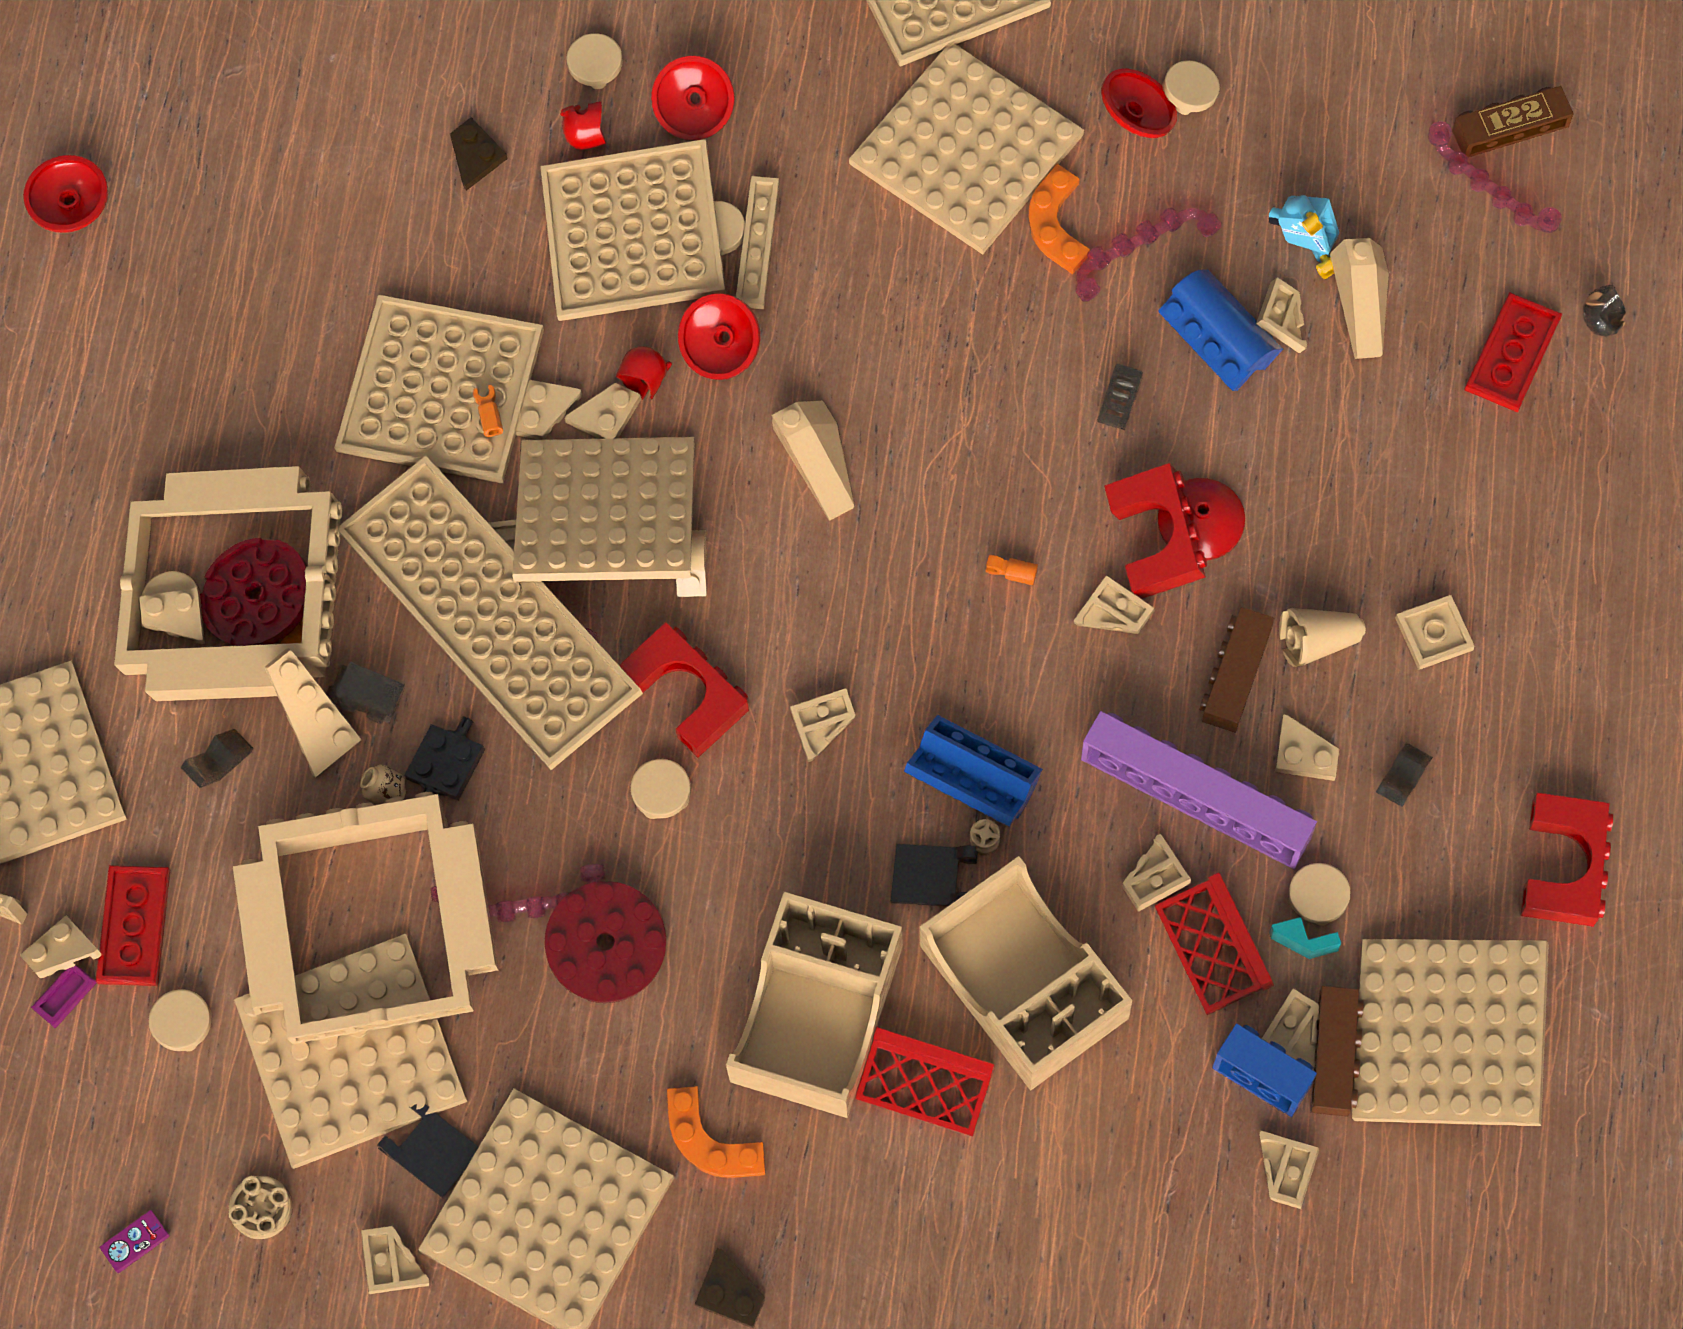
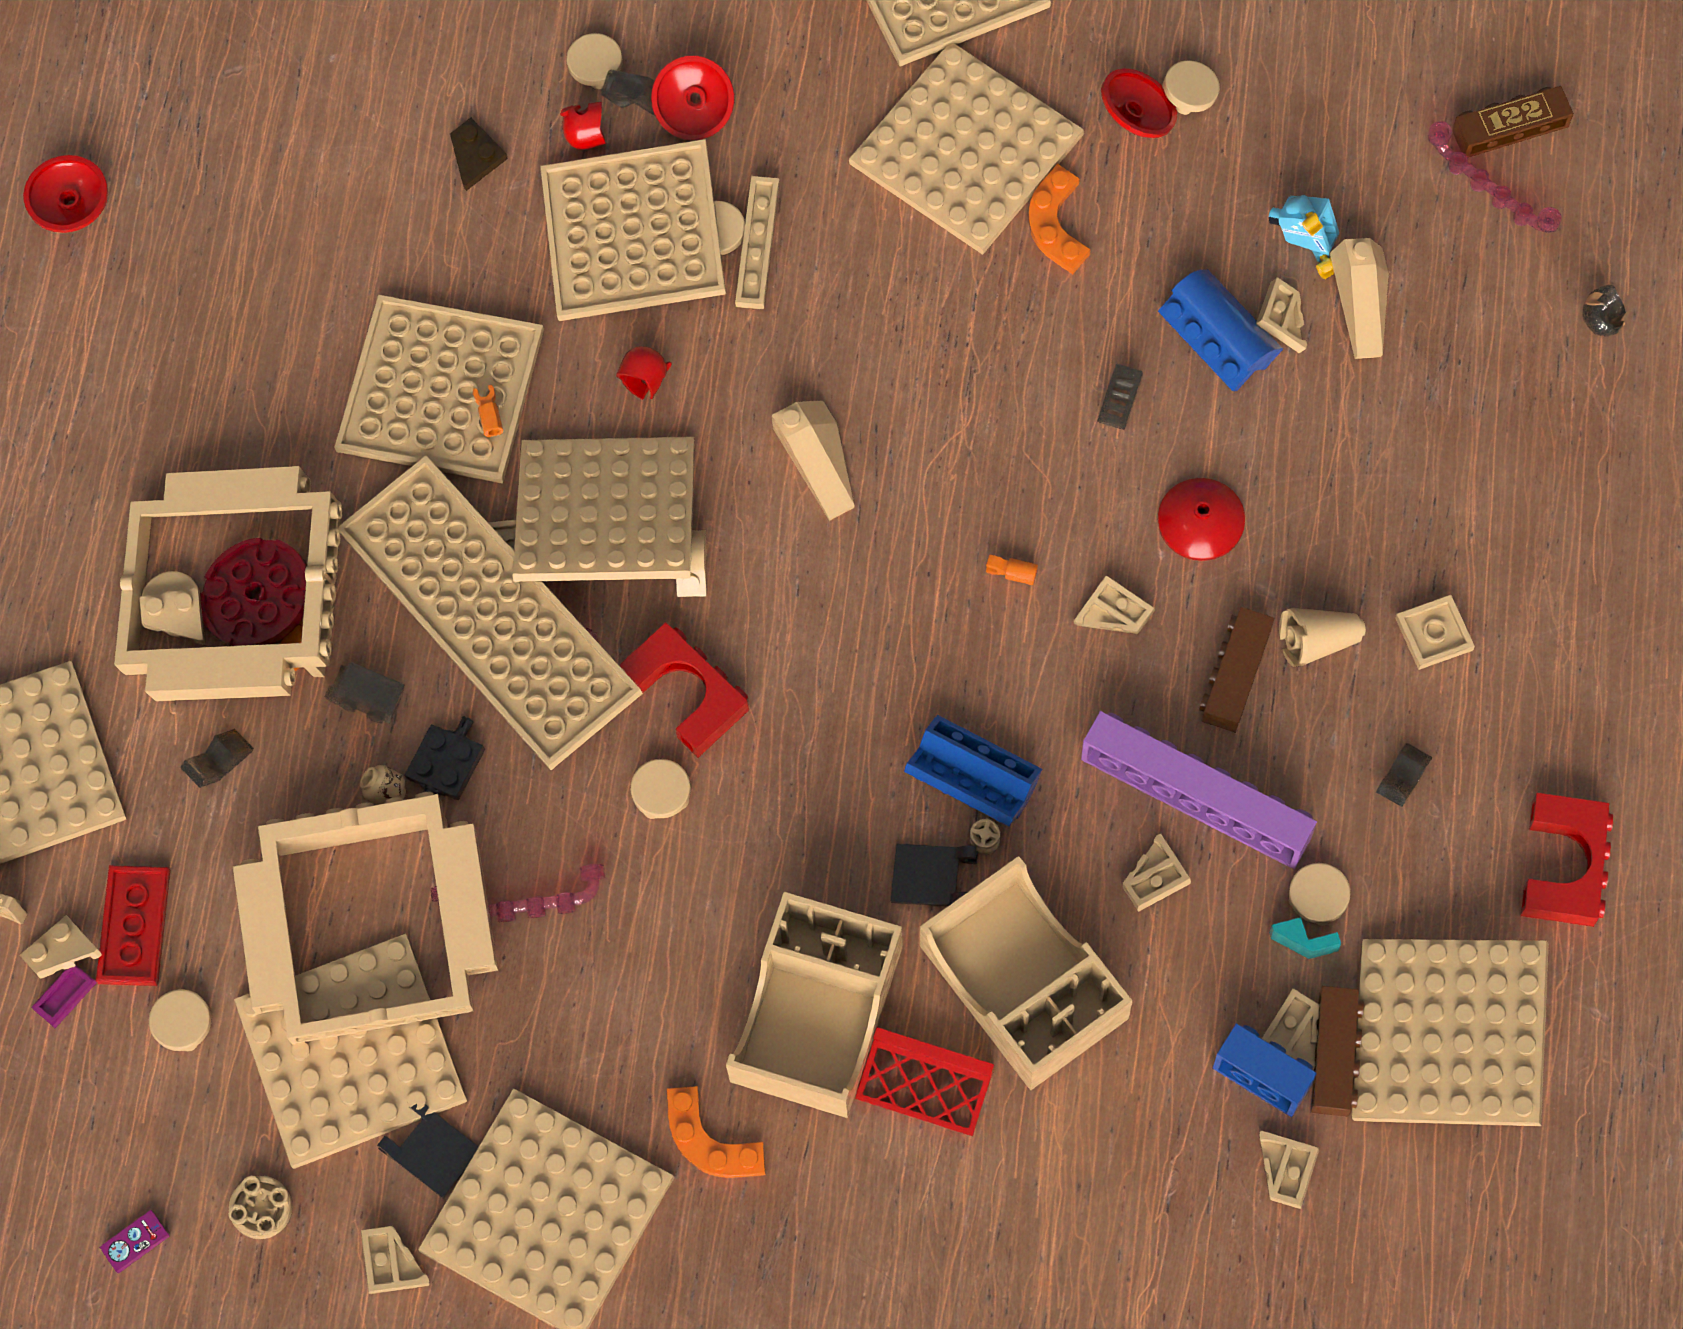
tan wing [265,648,361,778] -> none
tan wing [516,380,582,440] -> none
dark red plate [545,881,666,1003] -> none
tan wing [565,383,641,439] -> none
red dish [678,294,760,380] -> none
dark brown wing [695,1248,765,1329] -> none
tan wing [790,688,856,762] -> none
clear pink bar [1075,208,1222,302] -> none
red arch [1104,463,1207,599] -> none
red fence [1155,872,1274,1015] -> none
tan wing [1275,715,1339,781] -> none
red tile [1464,292,1562,413] -> none
none -> clear smoke slope [600,70,655,116]

